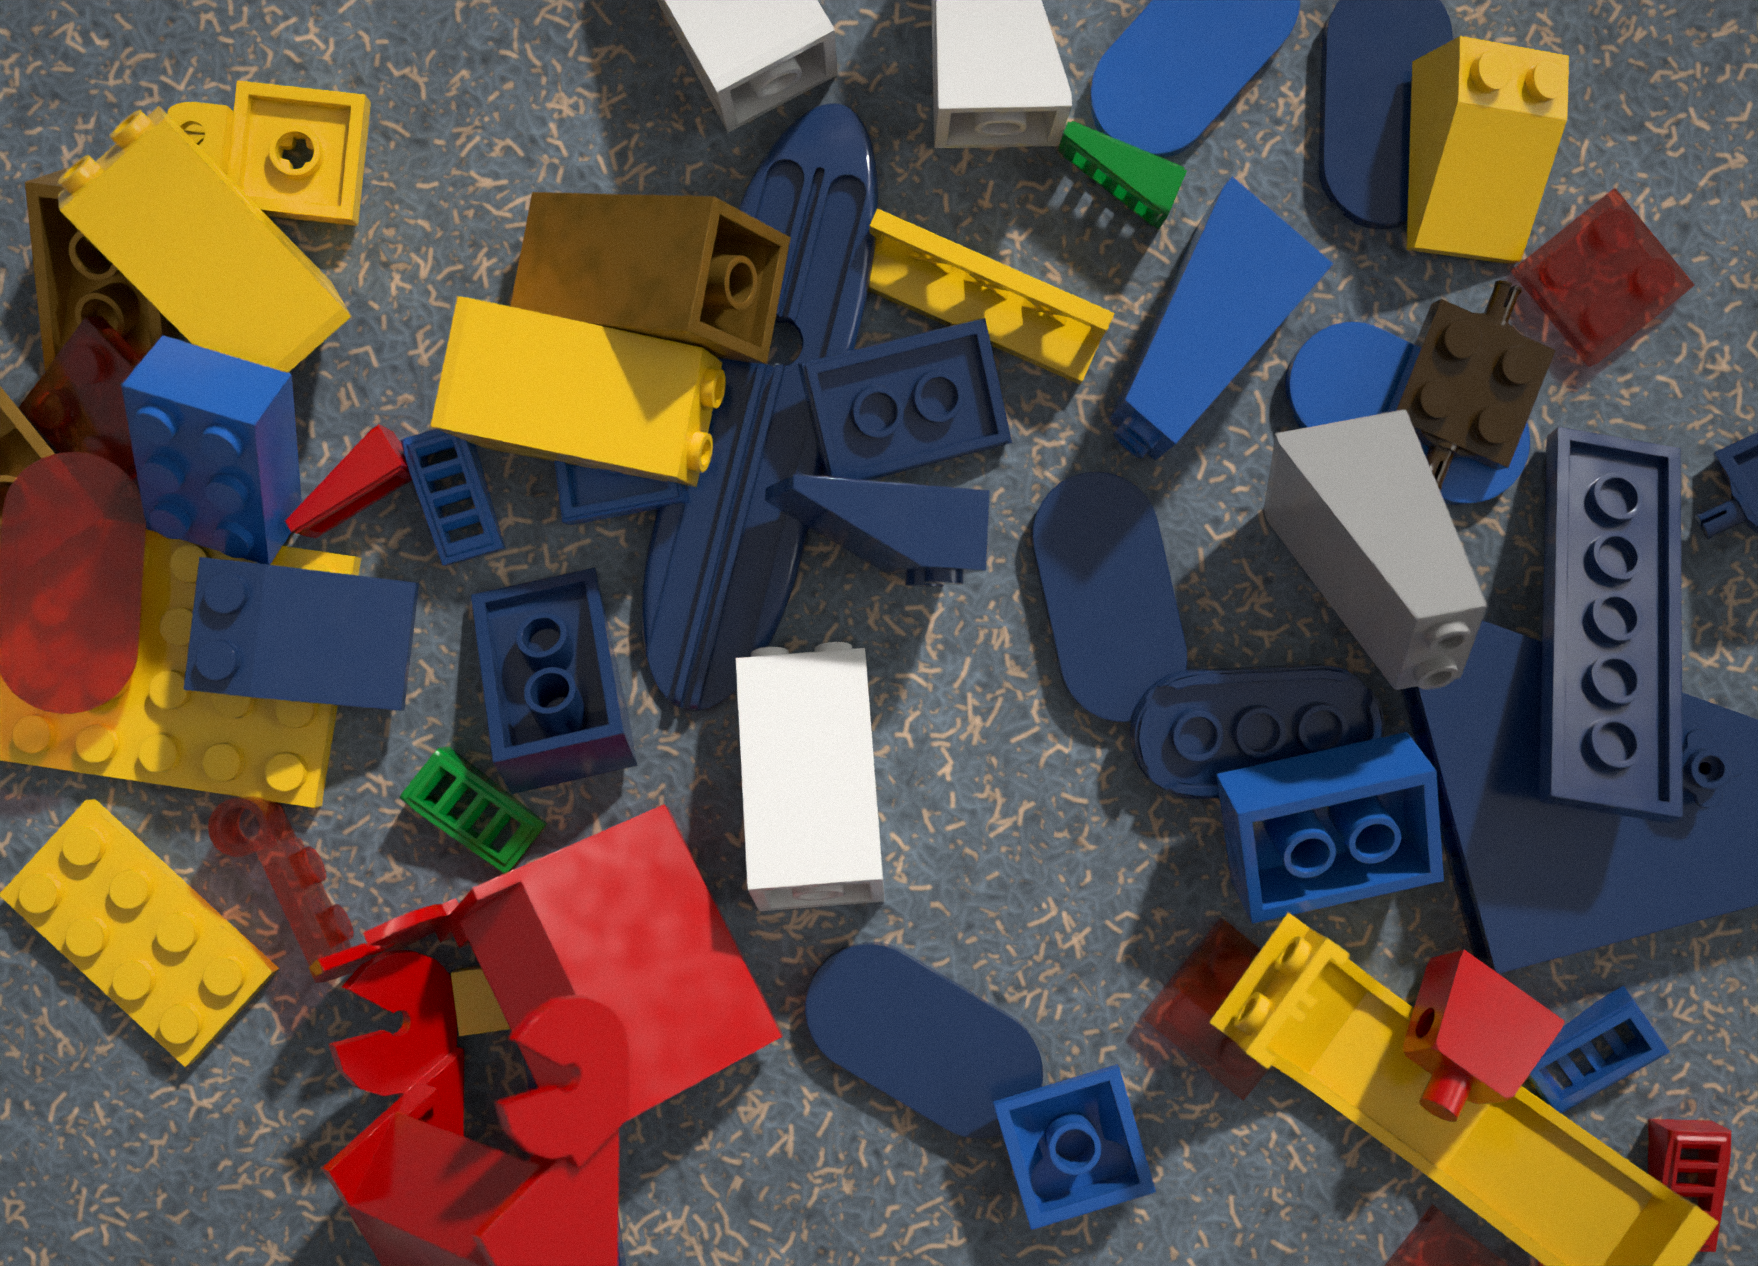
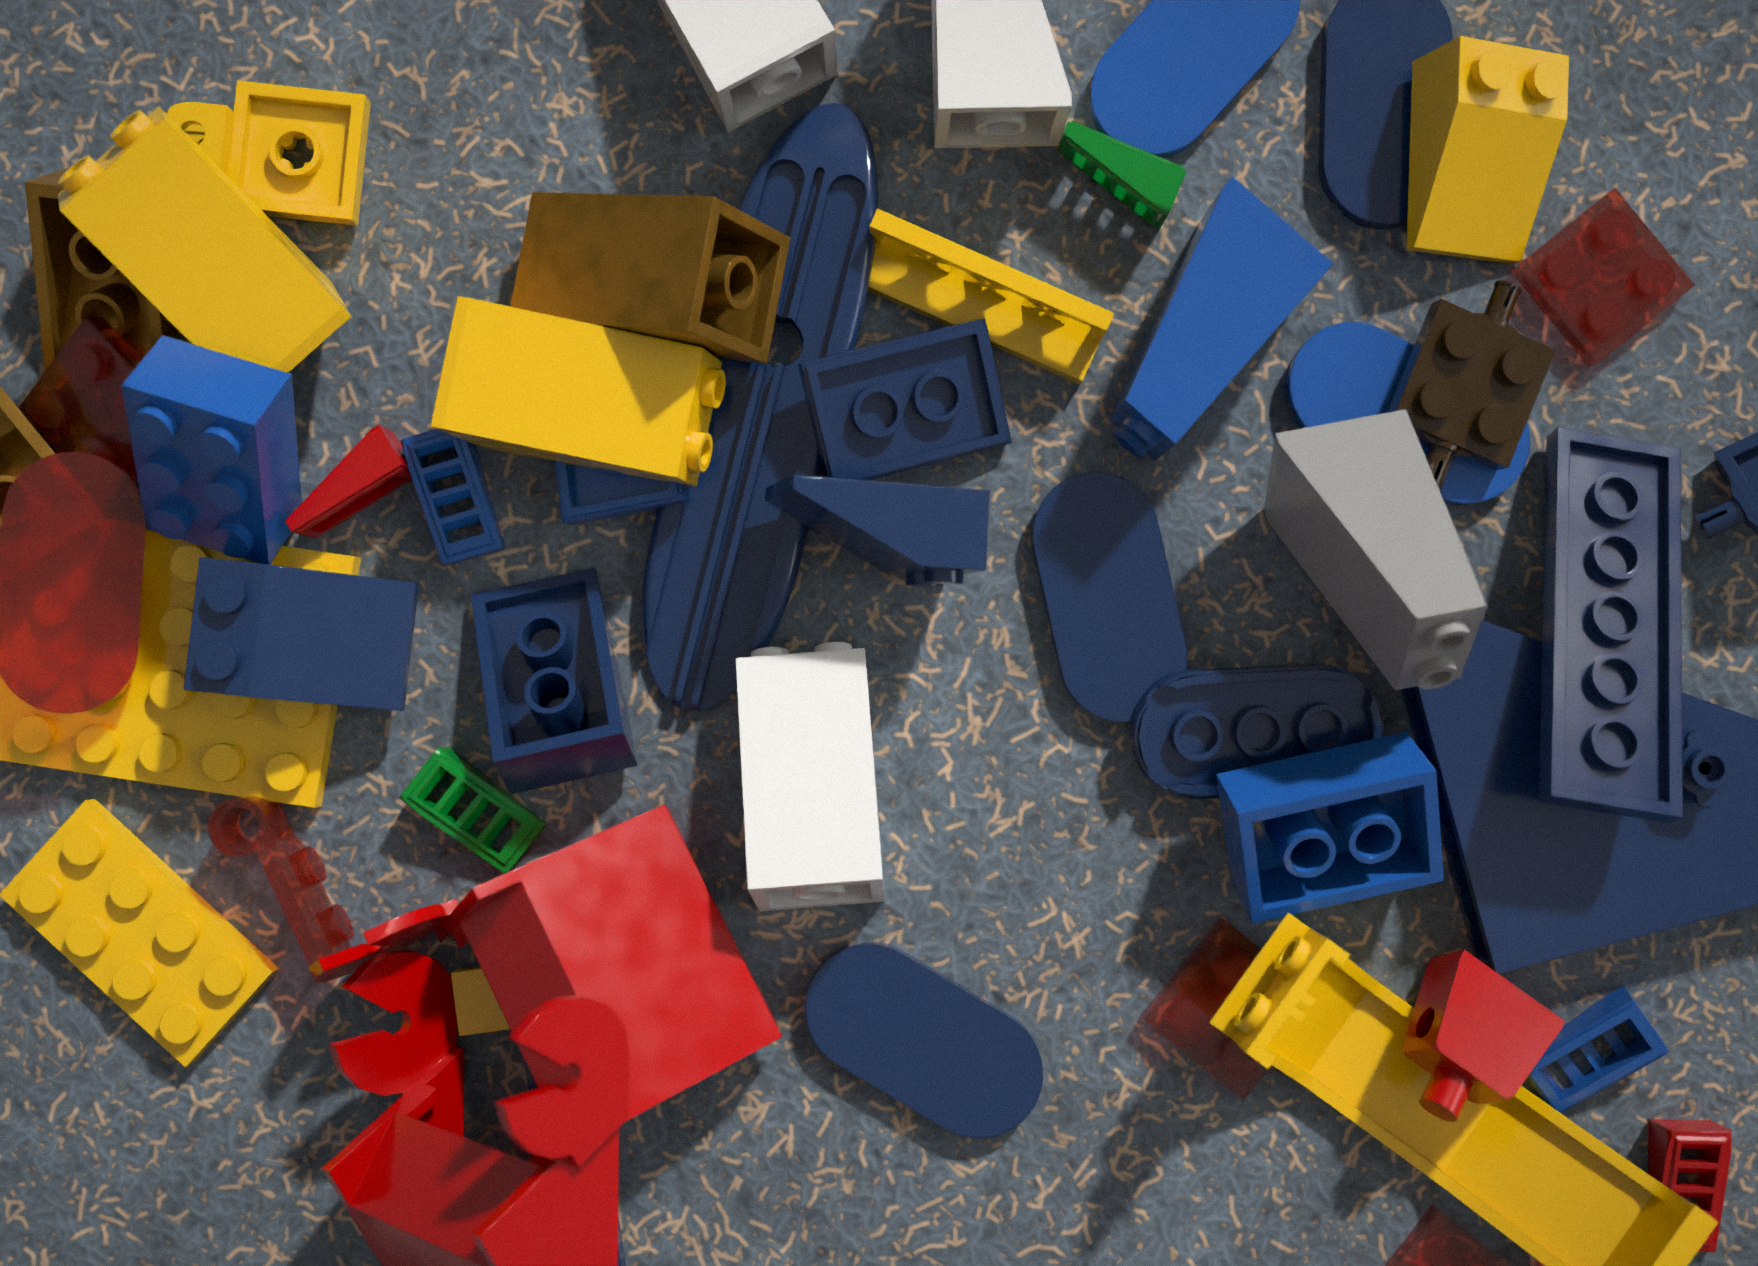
blue slope [993,1064,1156,1230] -> none

